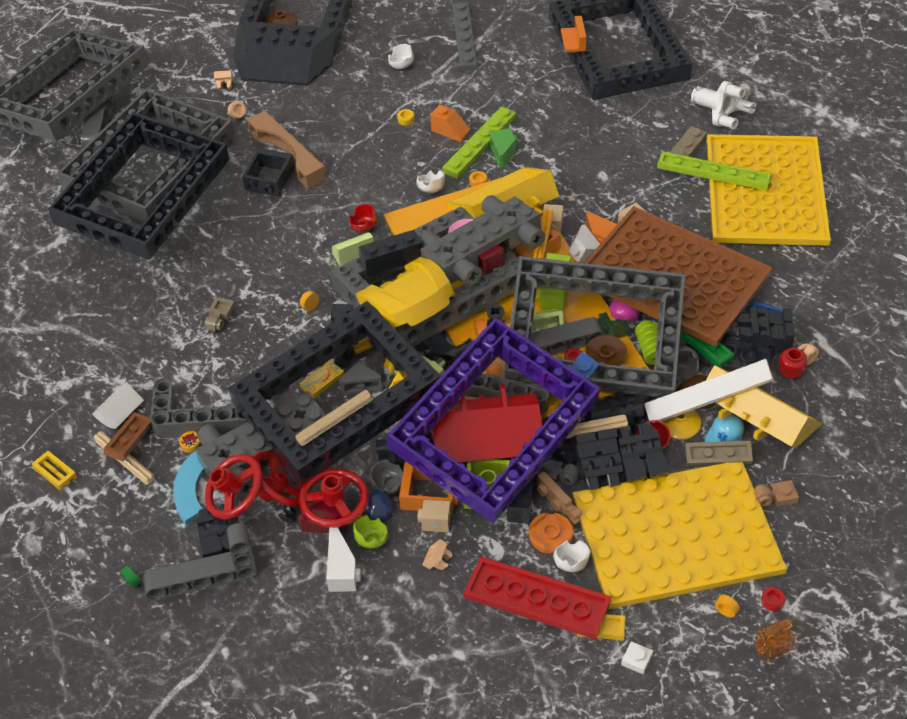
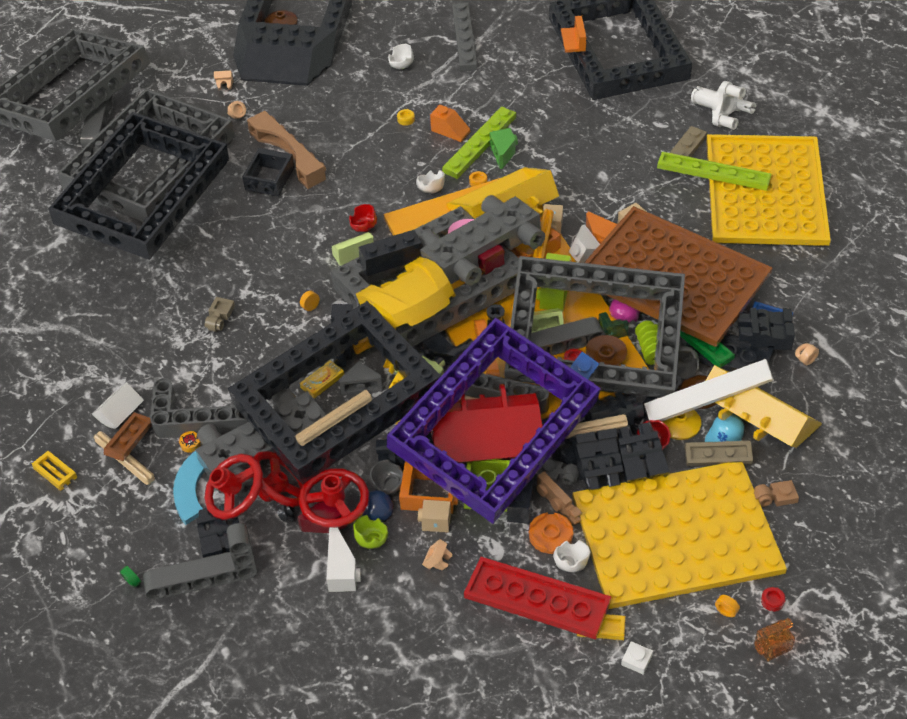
red head [778,348,807,379] -> none

